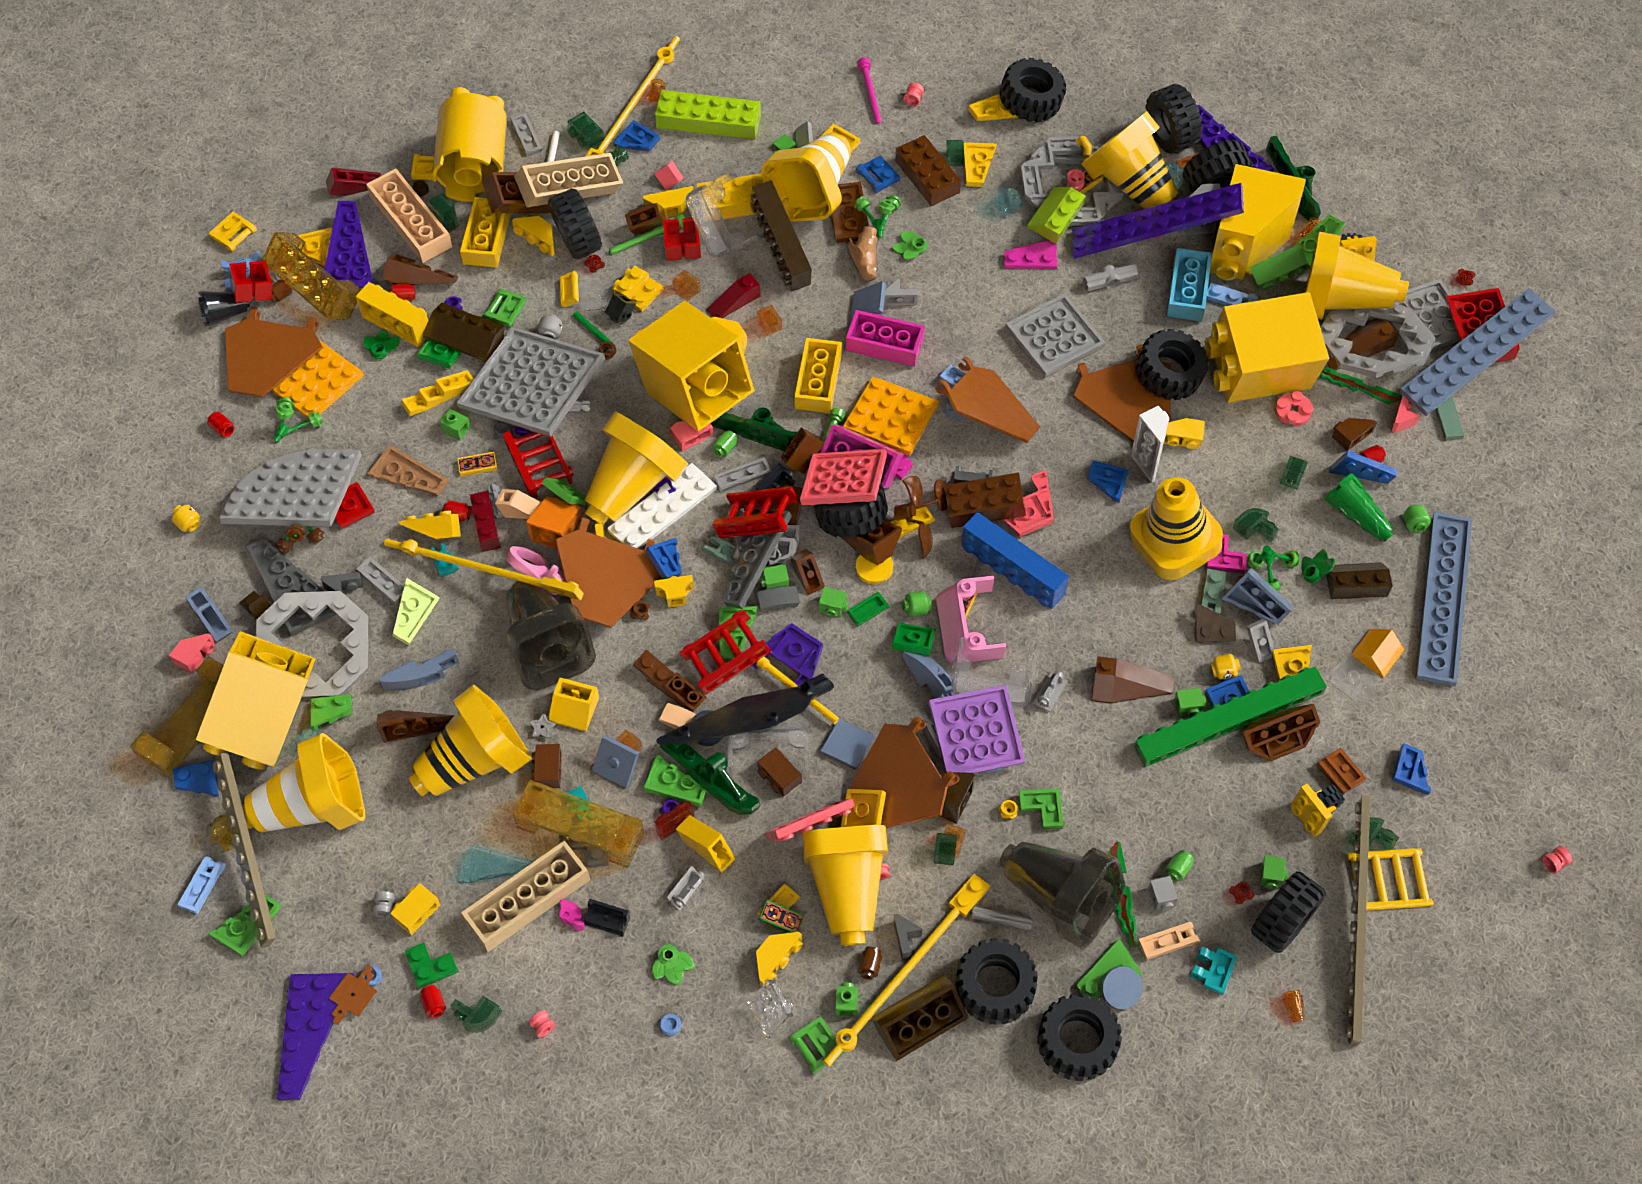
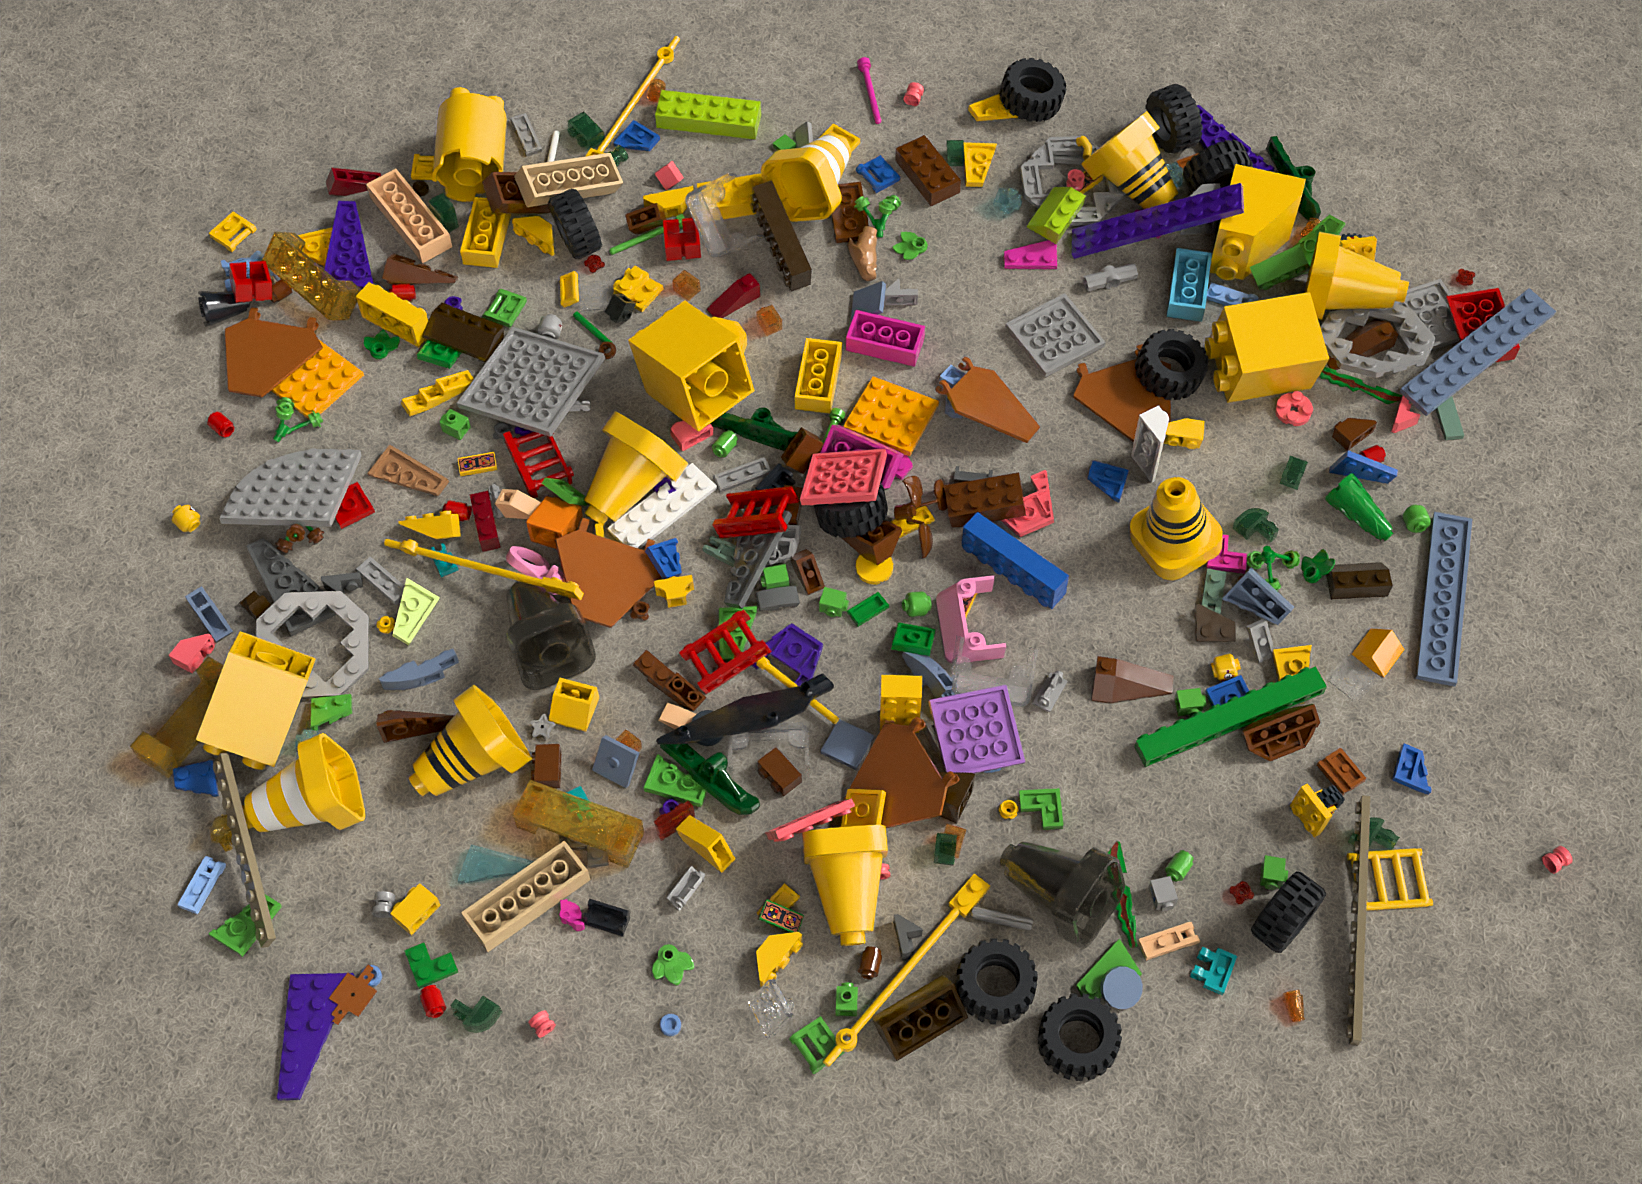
none -> yellow plate [376,616,396,634]
none -> yellow brick [880,675,922,733]

